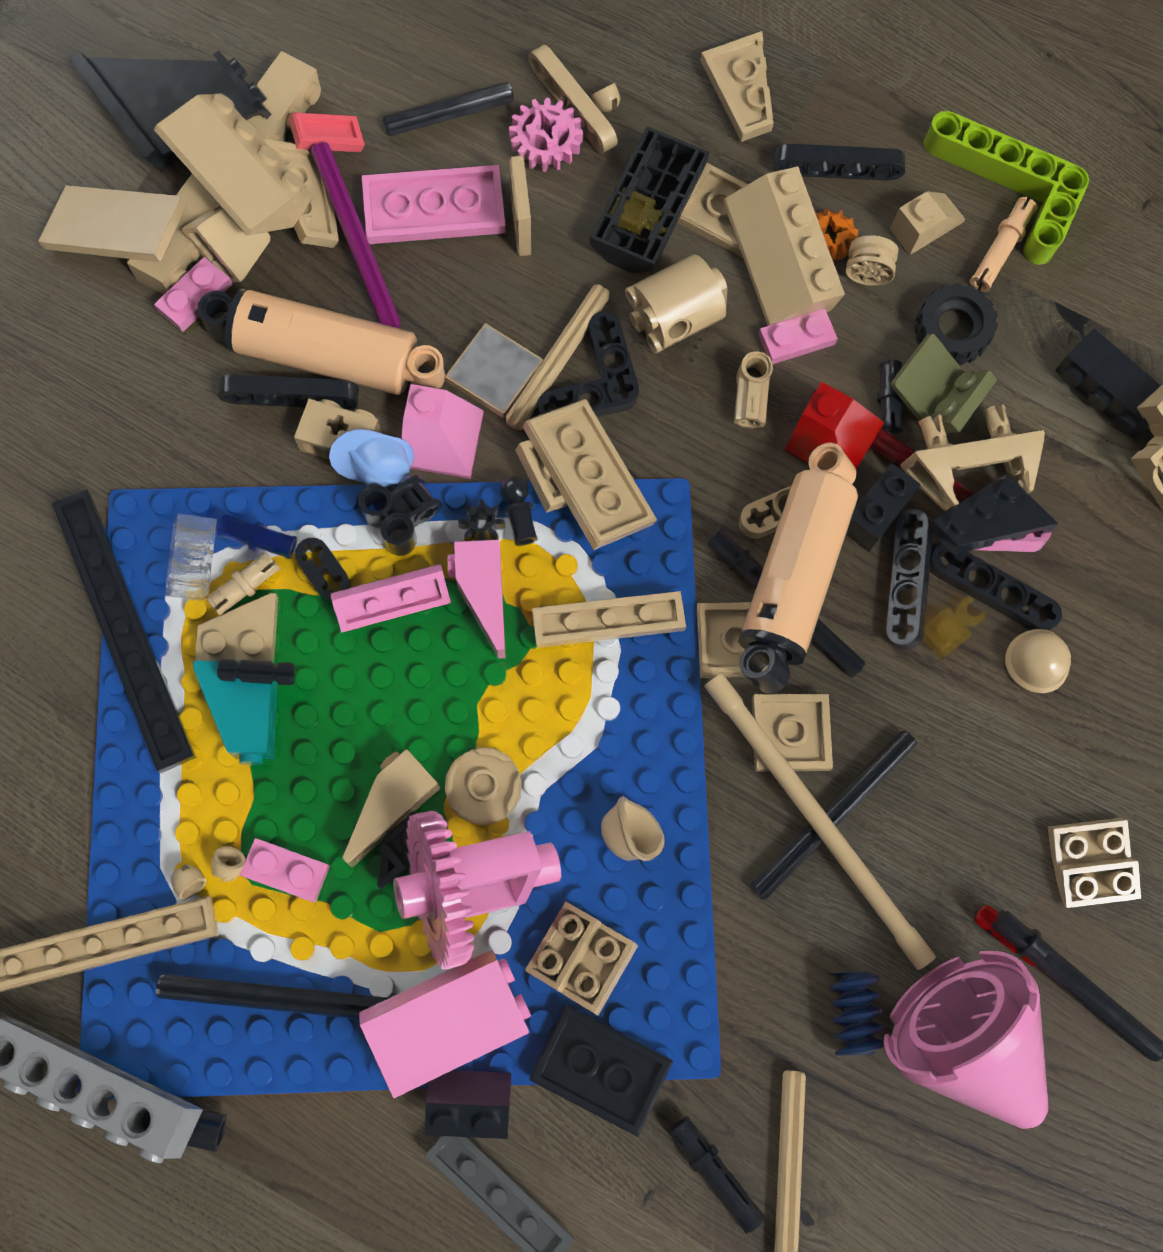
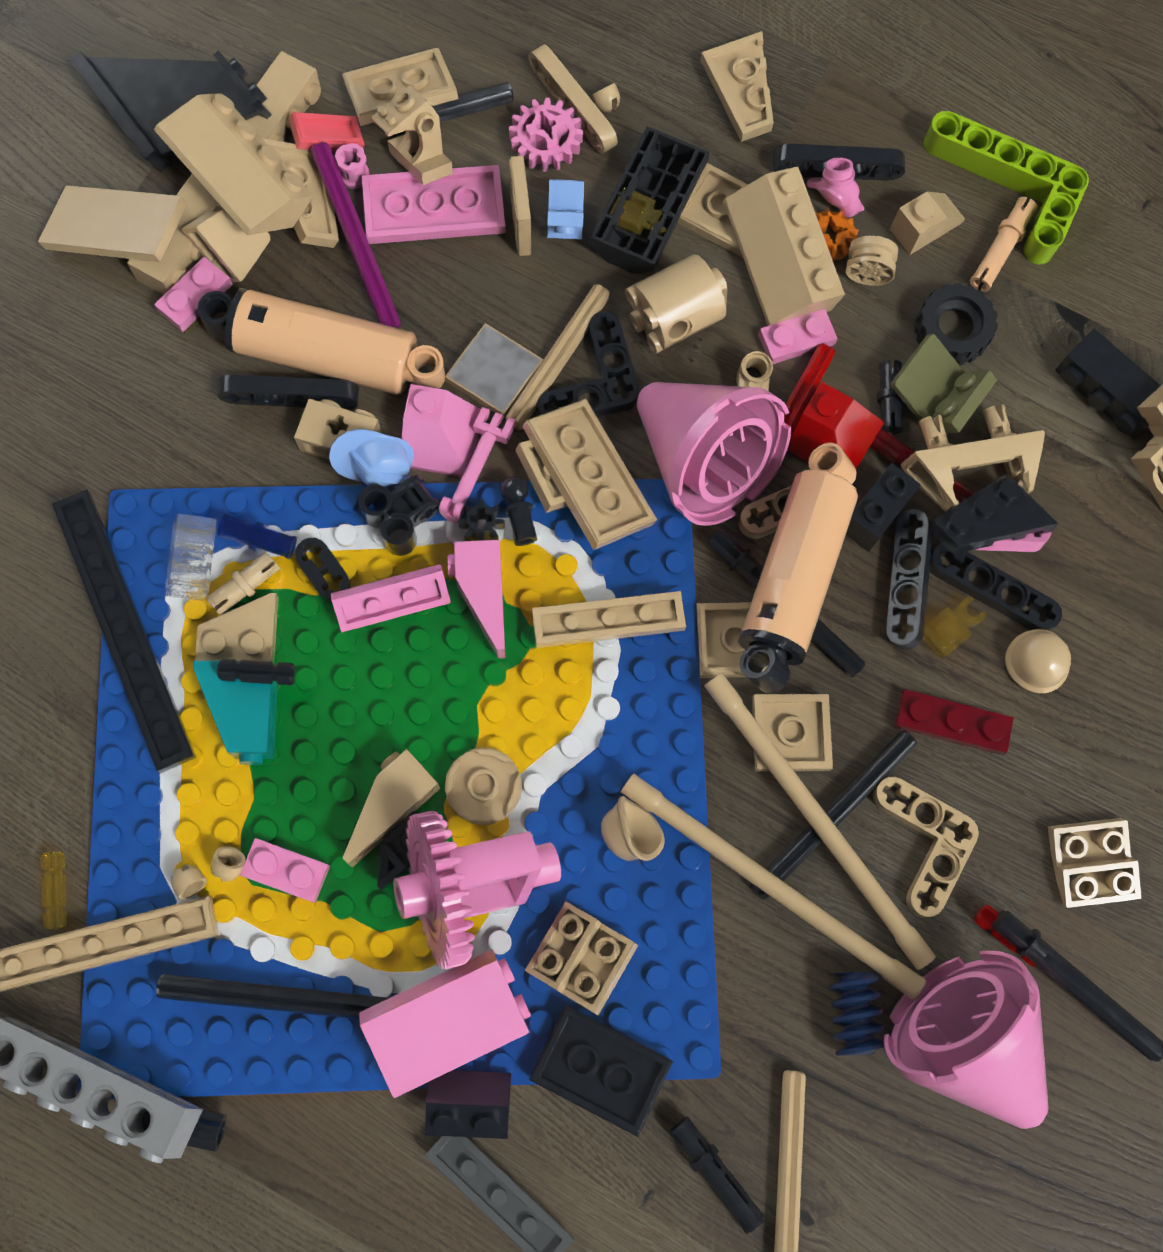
none -> clear yellow axle [40,851,67,930]
none -> bright pink bush [335,143,370,189]
none -> tan tile [342,48,458,126]
none -> tan tile [371,85,453,185]
none -> bright pink hinge [439,407,517,523]
none -> light blue brick [547,179,584,239]
none -> tan piece [621,773,926,1000]
none -> bright pink cone [637,382,791,526]
none -> red axle [784,343,835,434]
none -> bright pink animal [807,158,864,218]
none -> tan beam [872,777,979,918]
none -> dark red plate [894,689,1014,755]

